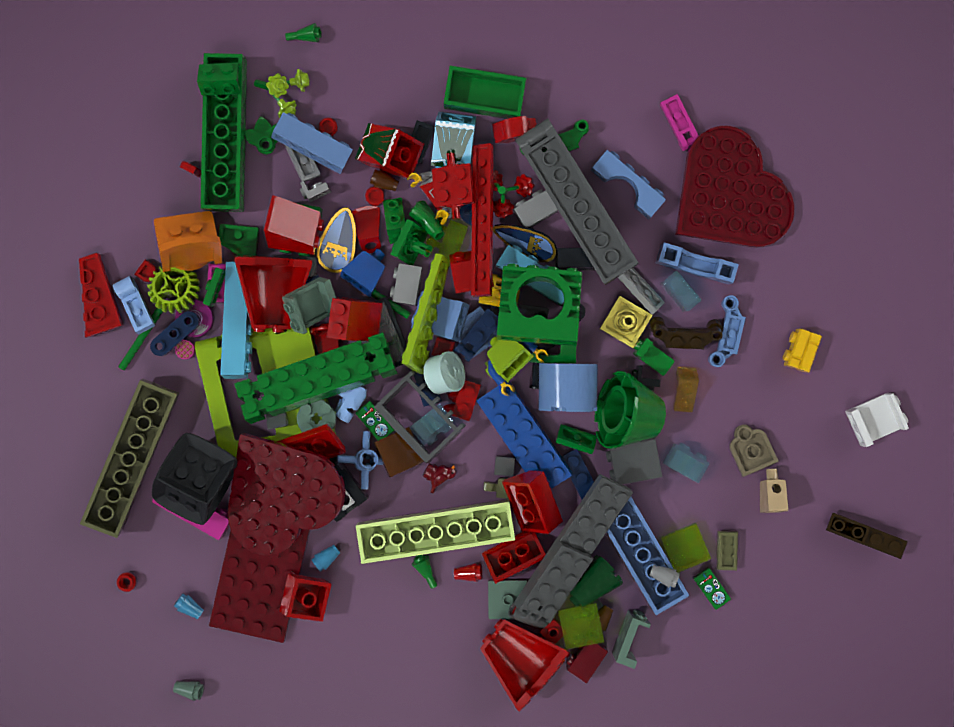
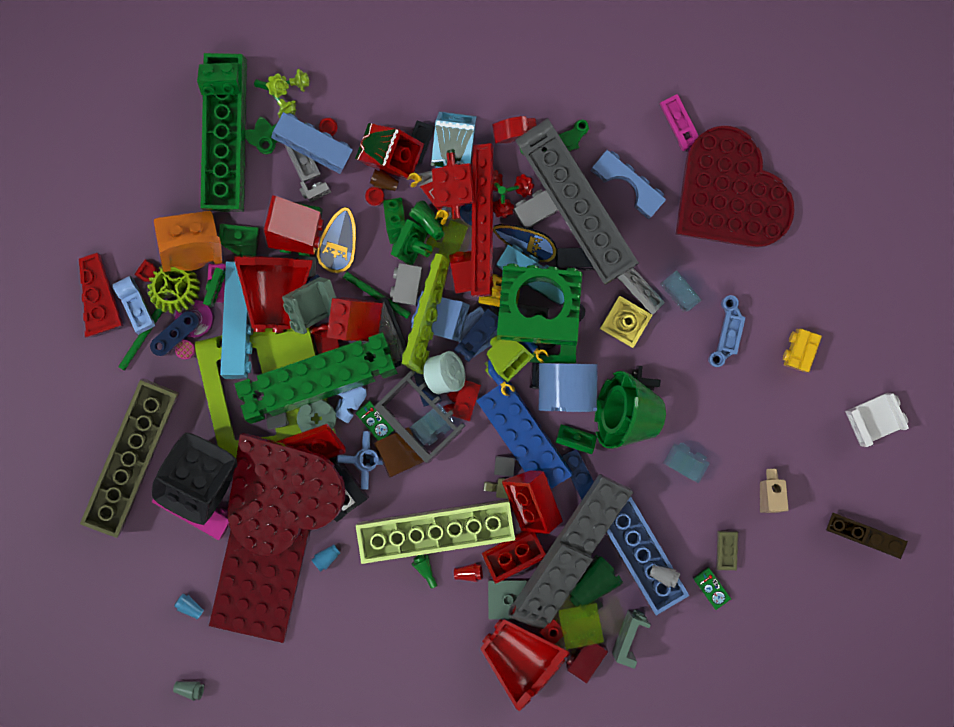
red plate [117,572,137,592] -> none
red tile [179,161,201,177] -> none
red brick [279,573,332,622] -> none
green cone [285,23,322,43] -> none
blue torso [340,249,386,298] -> none
red piece [352,206,381,253] -> none
dark red animal [423,463,456,493] -> none
red tile [431,337,455,356] -> none
green piece [443,66,526,119] -> none
reddish brown cone [589,605,613,635] -> none
dark grey panel [605,438,662,484] -> none
green bracket [633,338,674,376] -> none
dark brown plate [649,317,723,350] -> none
medium blue arch [655,243,739,285] -> none
clear neon green plate [660,523,711,573] -> none
clear yellow bracket [673,367,699,412] -> none
dark tan plate [729,425,779,477] -> none

